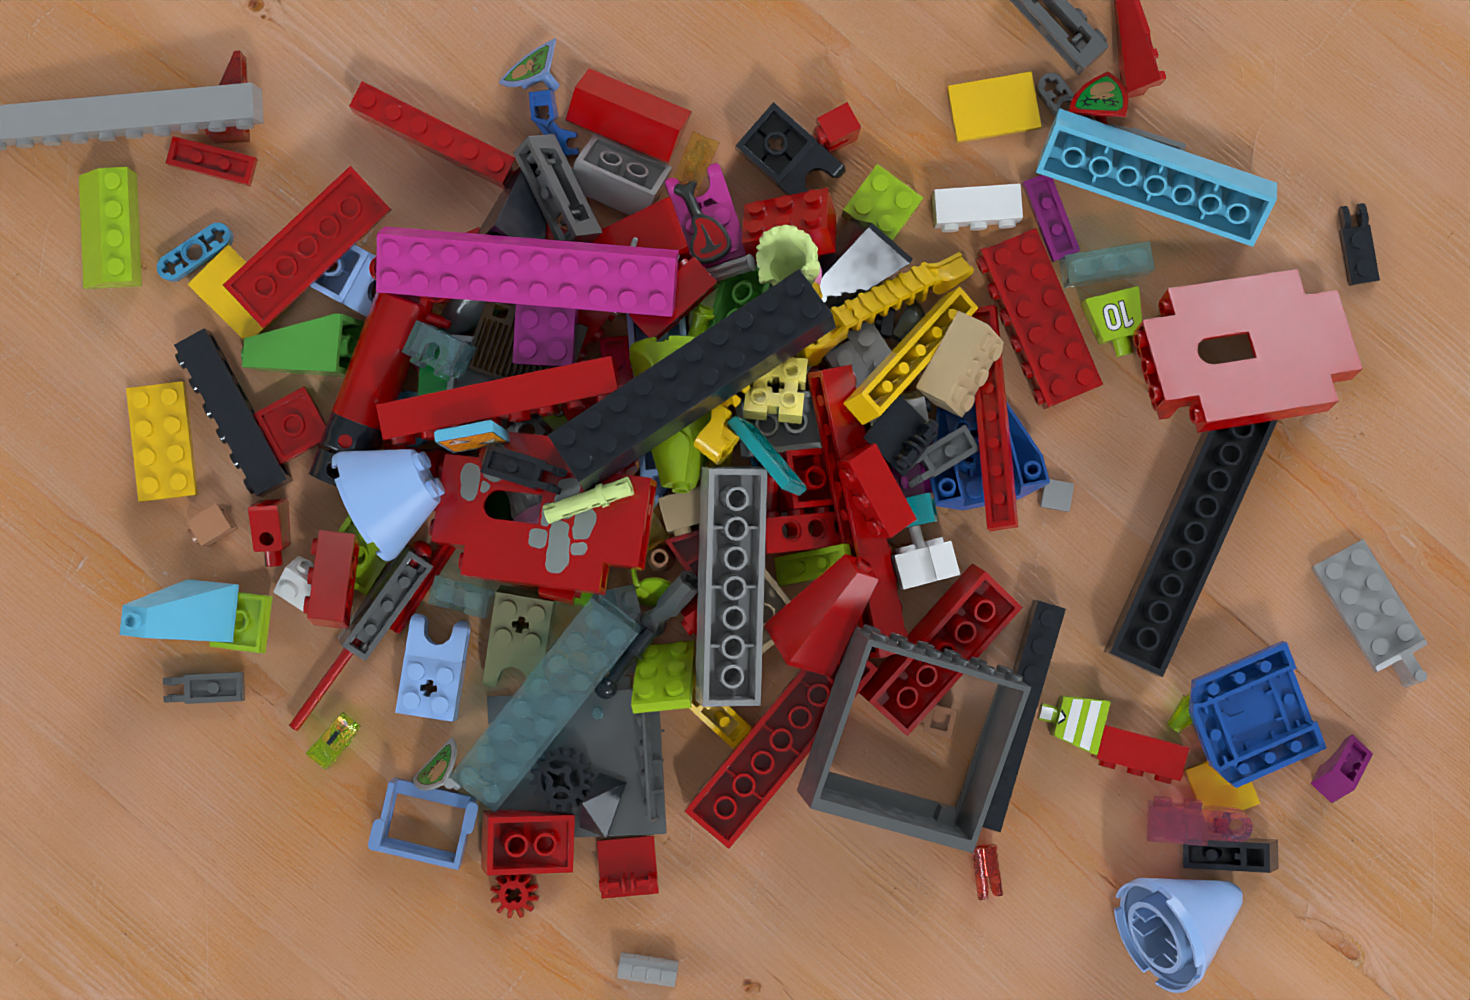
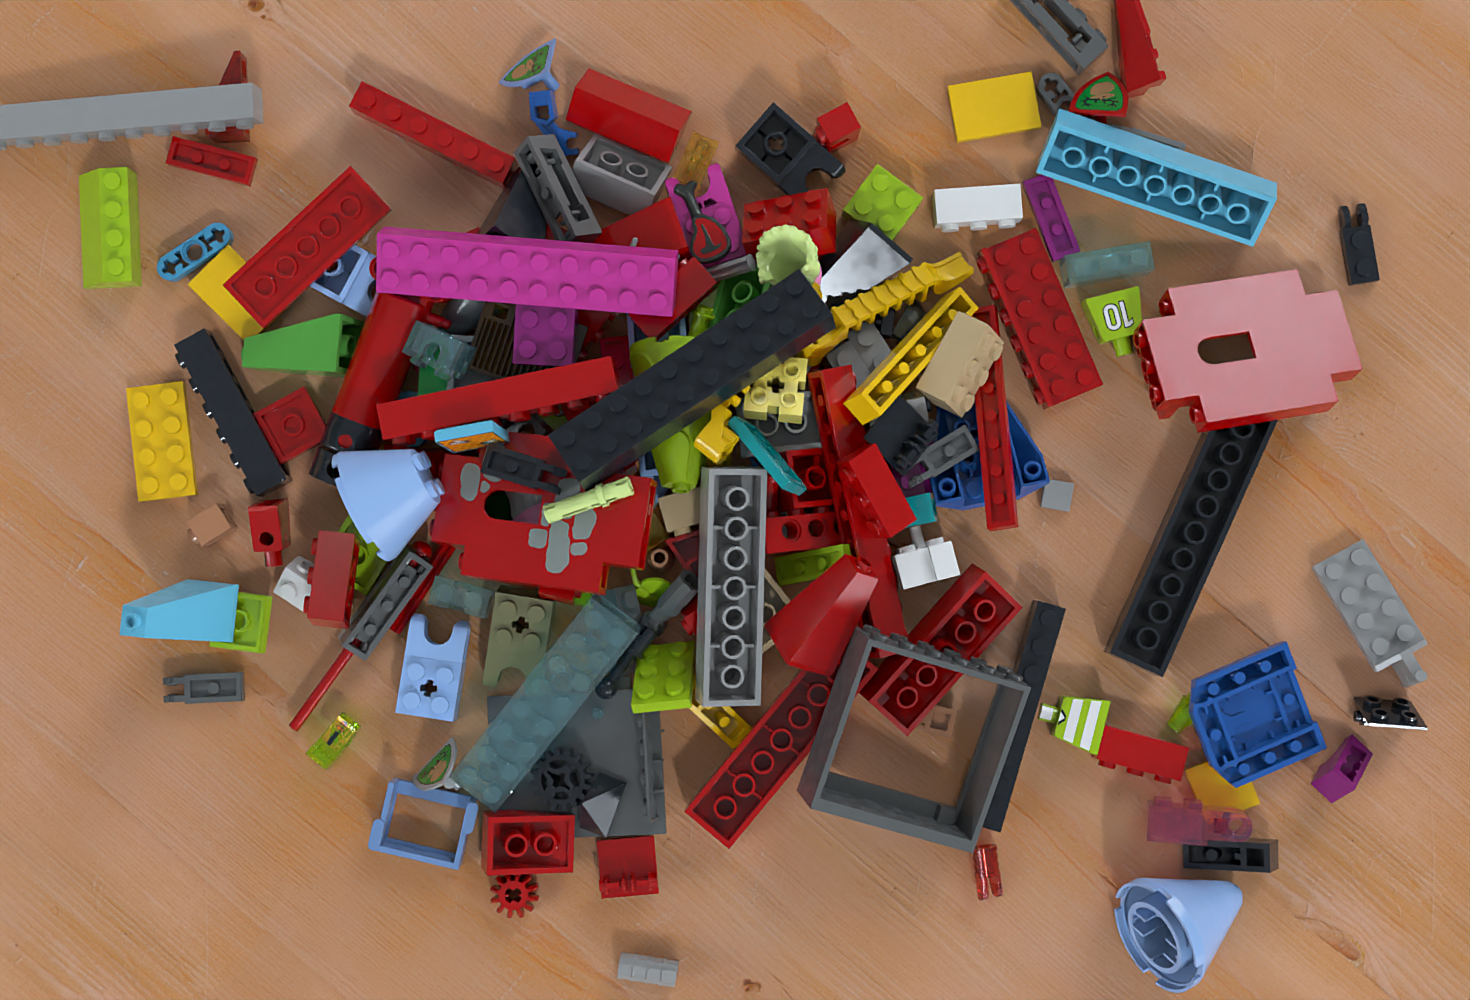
none -> black hinge [1353,695,1428,730]

